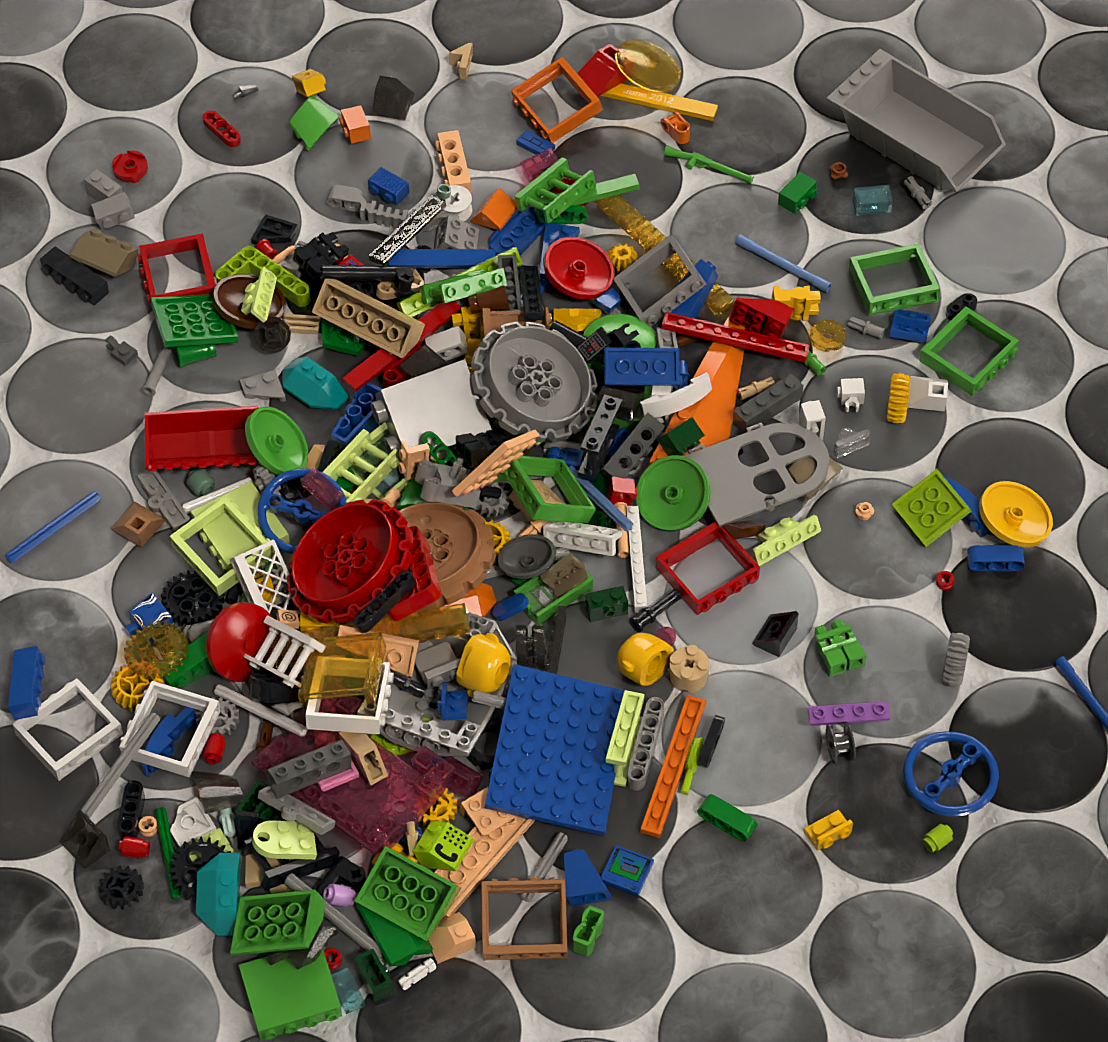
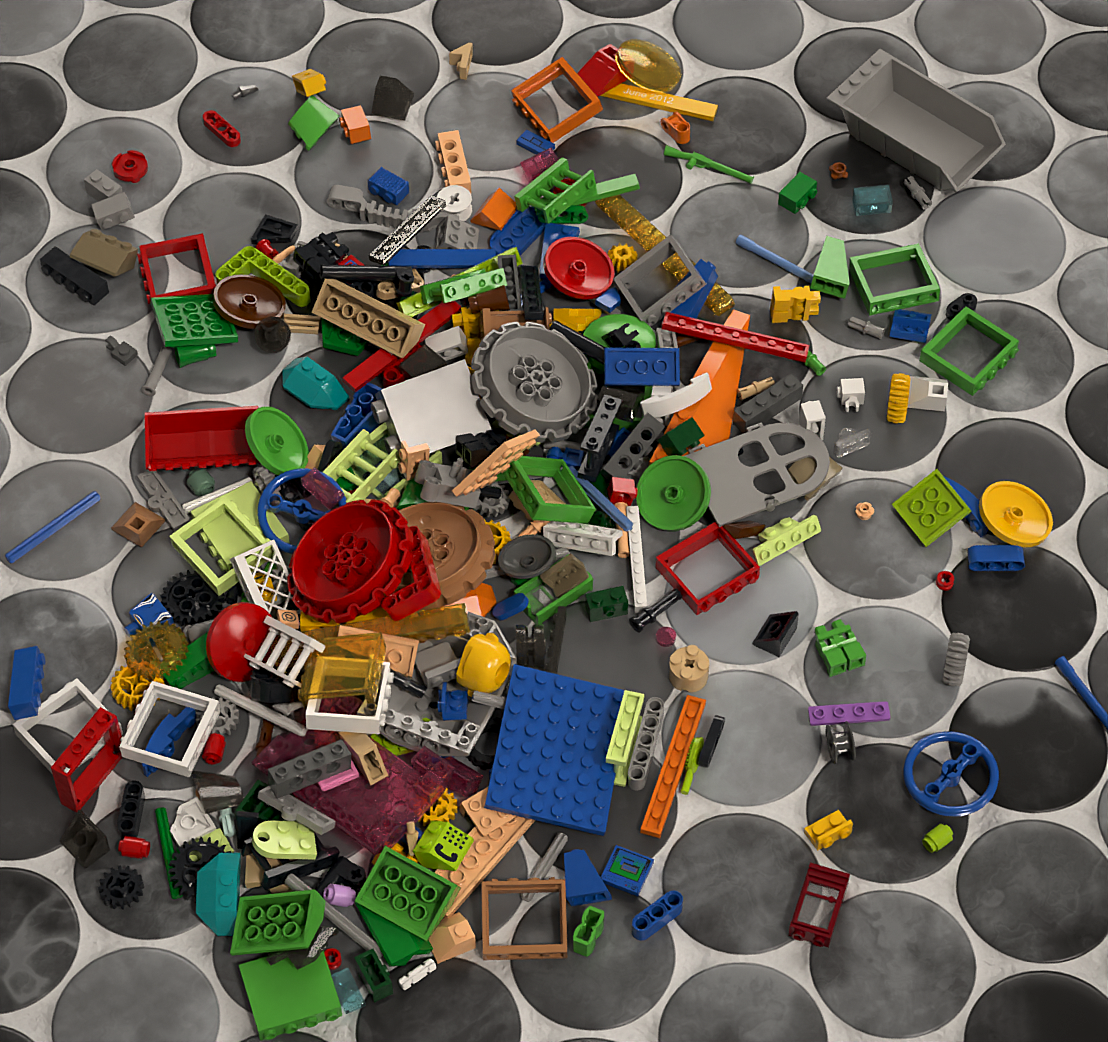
light grey axle [81,712,160,817] -> none
light nougat bush [139,816,158,837] -> none
light grey wing [240,370,286,402] -> none
yellowish green bracket [241,267,277,322] -> none
black beam [354,570,416,633] -> none
green beam [420,431,463,467] -> none
sand green hinge [437,184,451,200] -> none
black tile [576,327,614,364] -> none
yellow piece [617,633,674,686] -> none
blue axle [678,360,690,390] -> none
green beam [697,794,758,842] -> none
red slope [729,297,794,338] -> none
clear yellow tile [810,320,846,352] -> none
none -> red window [51,707,123,813]
none -> blue beam [632,890,683,941]
none -> dark red door [788,862,850,948]
none -> slope [810,235,850,299]

